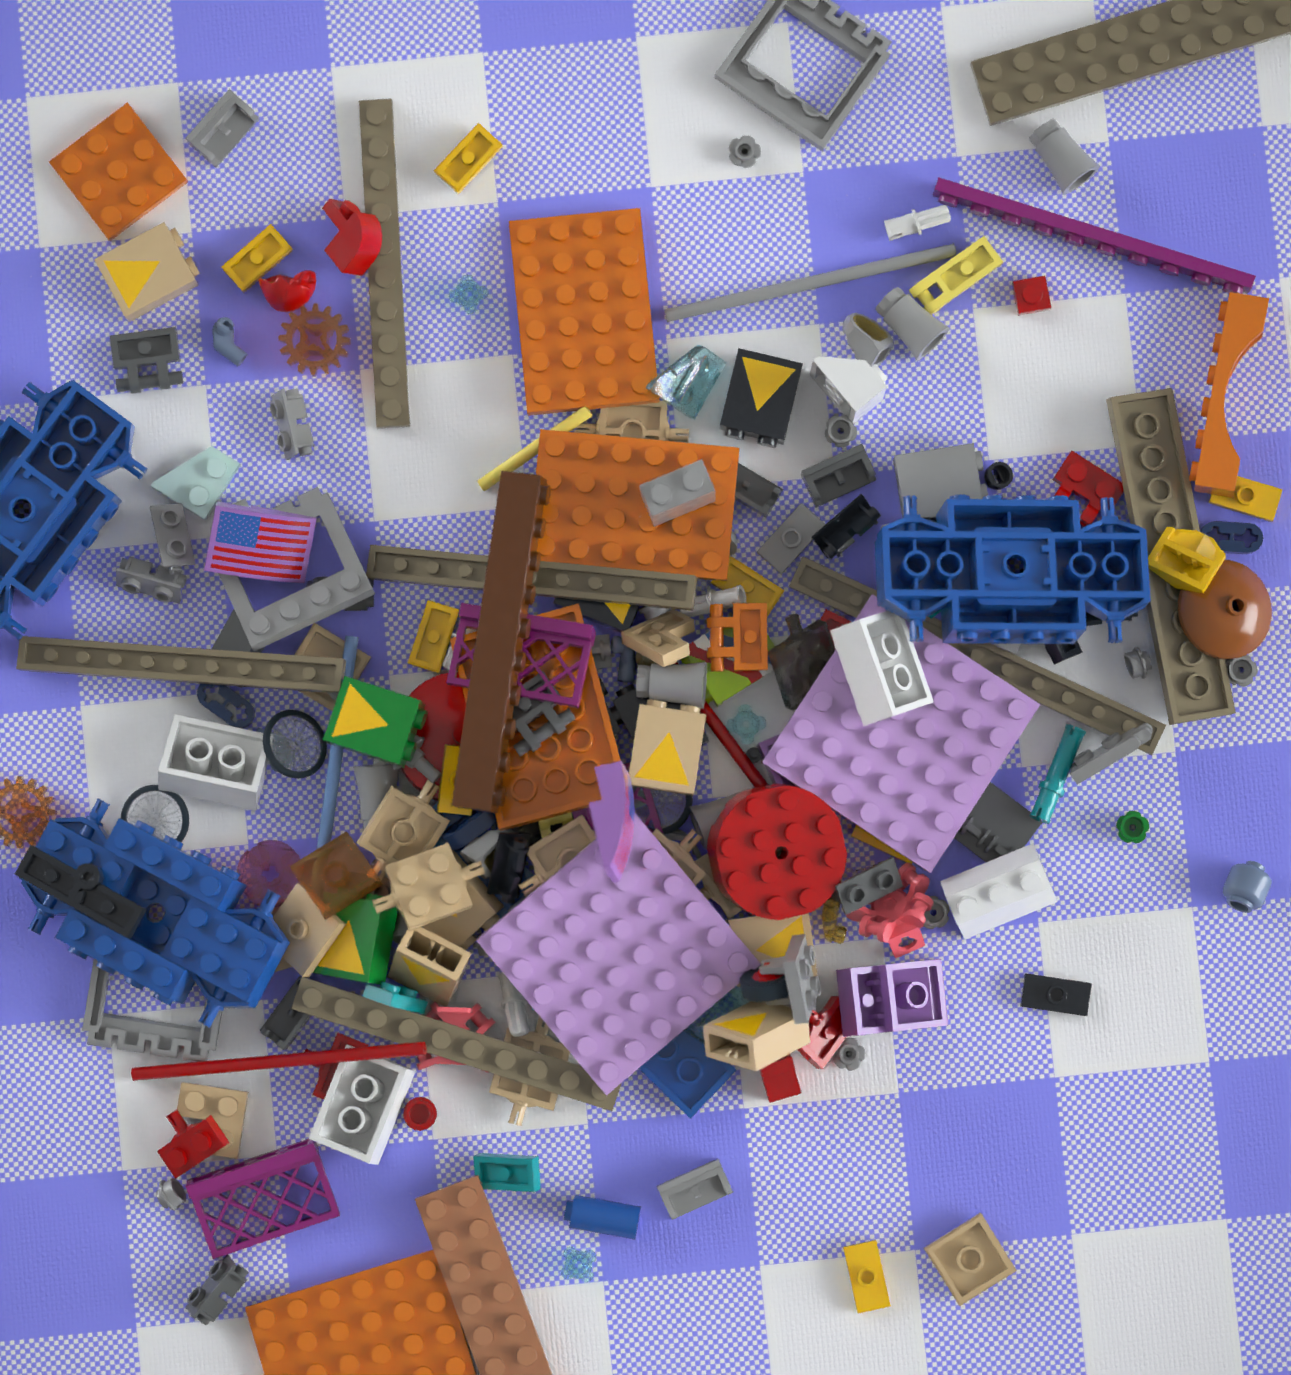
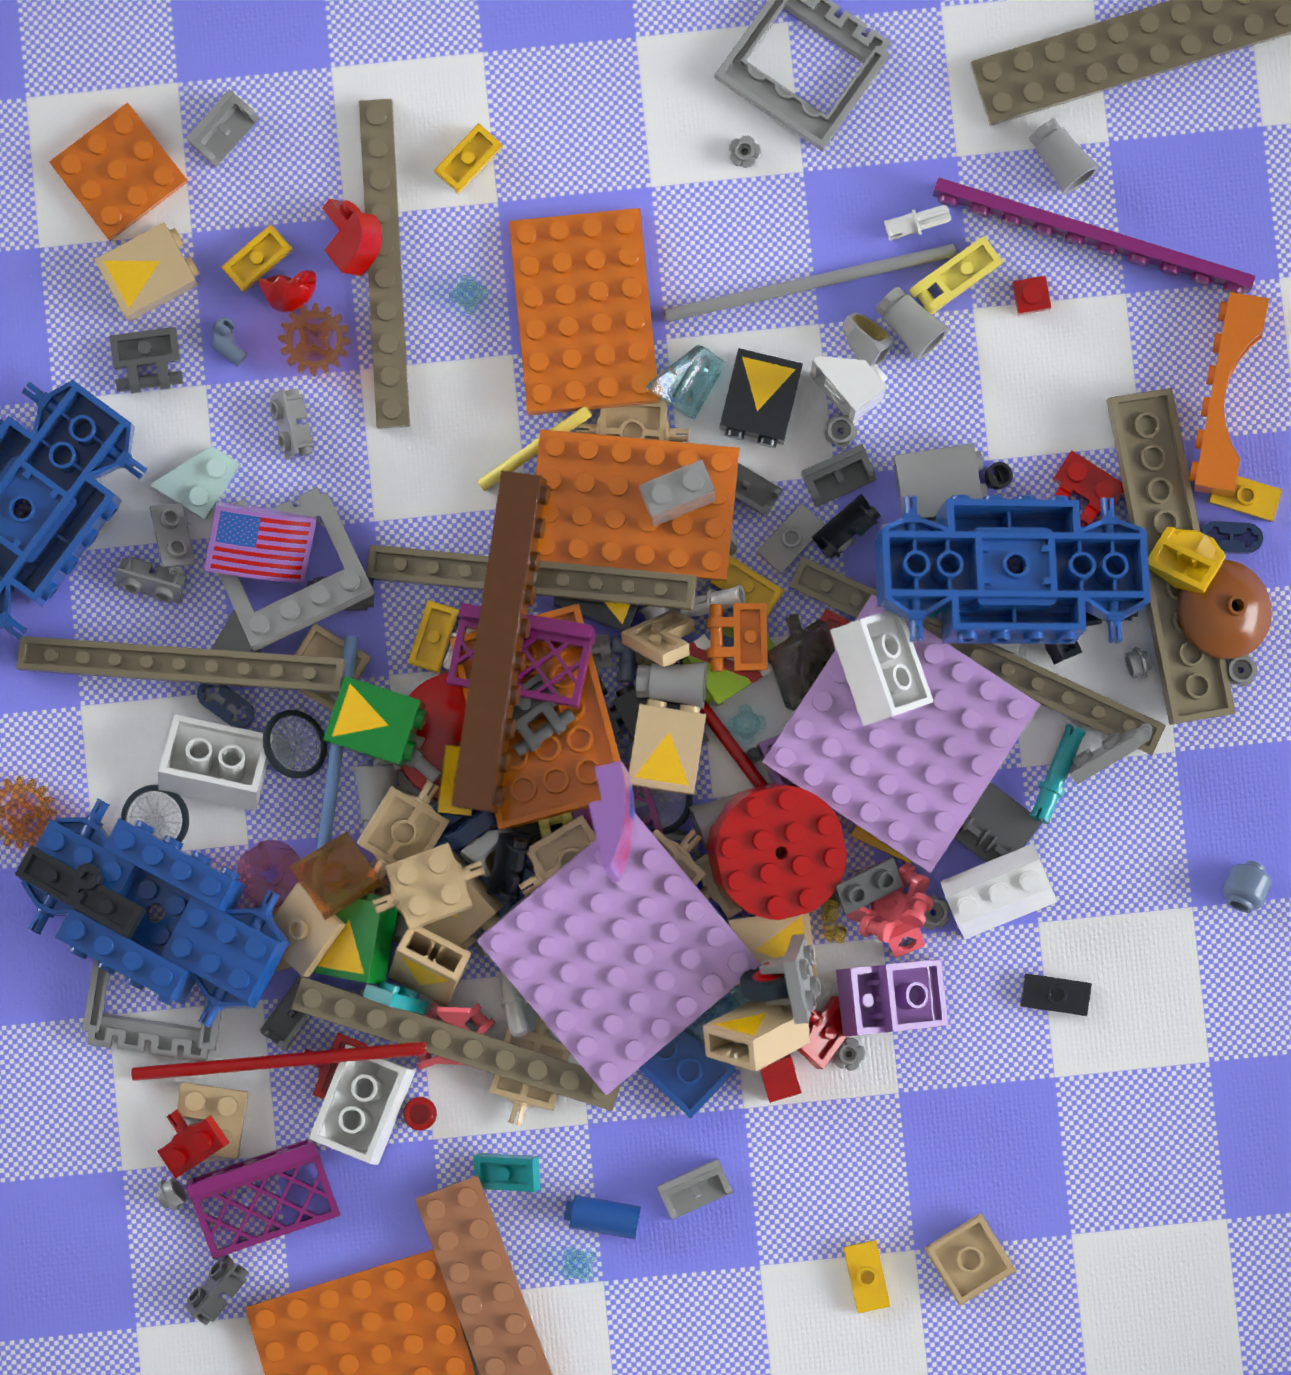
green plate [1116,811,1149,844] -> none

